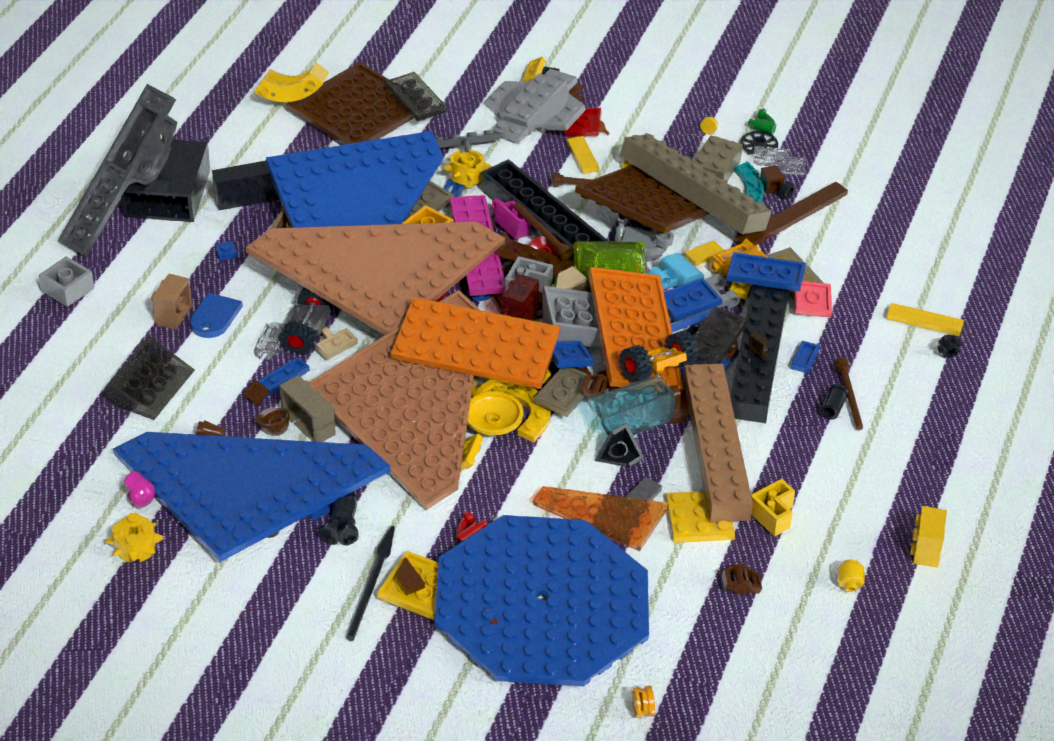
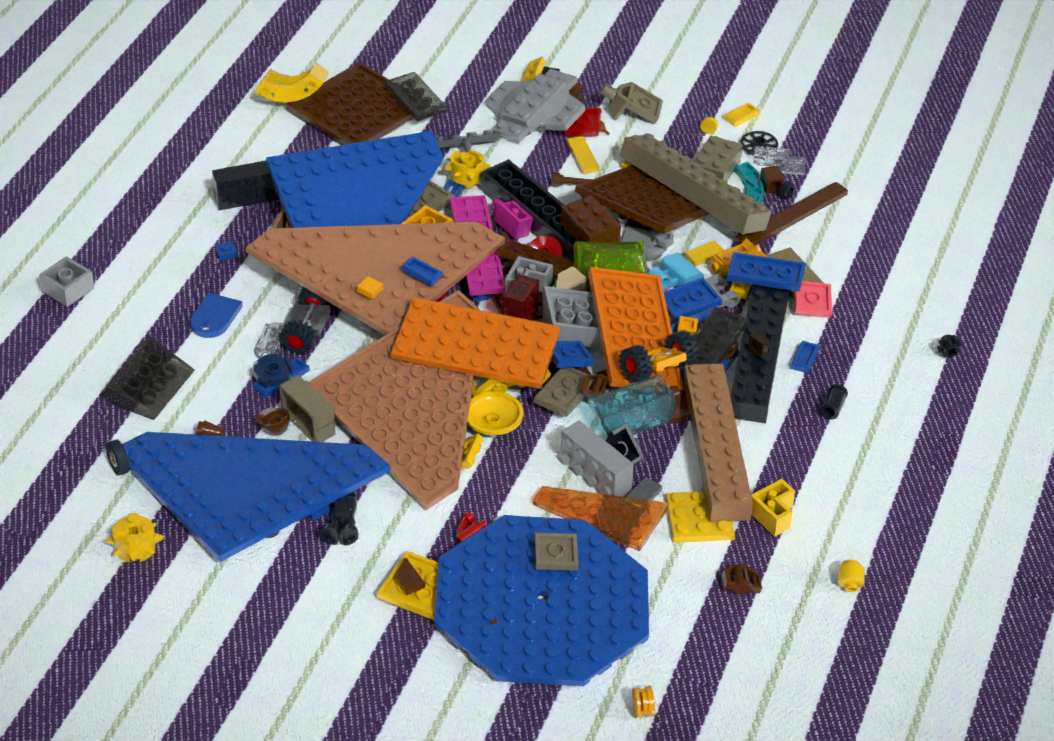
flat silver piece [58,84,178,257] -> none
black brick [121,139,210,222] -> none
dark pink hair [124,471,155,508] -> none
medium nougat brick [151,273,192,330] -> none
reddish brown tile [243,379,270,406] -> none
tan plate [316,327,358,360] -> none
black piece [346,526,395,641] -> none
yellow plate [506,385,551,442] -> none
reddish brown piece [514,203,573,260] -> none
green plant [748,108,777,135] -> none
reddish brown piece [834,357,863,431] -> none
yellow tile [886,303,964,336] -> none
yellow brick [910,506,947,568] -> none
none -> black bush [106,439,130,476]
none -> dark blue plate [253,354,293,388]
none -> light orange tile [357,276,383,299]
none -> blue tile [401,256,443,287]
none -> dark tan plate [534,533,578,571]
none -> reddish brown brick [560,195,621,253]
none -> light grey brick [560,420,633,503]
none -> dark tan plate [599,82,663,124]
none -> light orange tile [677,316,698,337]
none -> yellow tile [724,102,760,127]

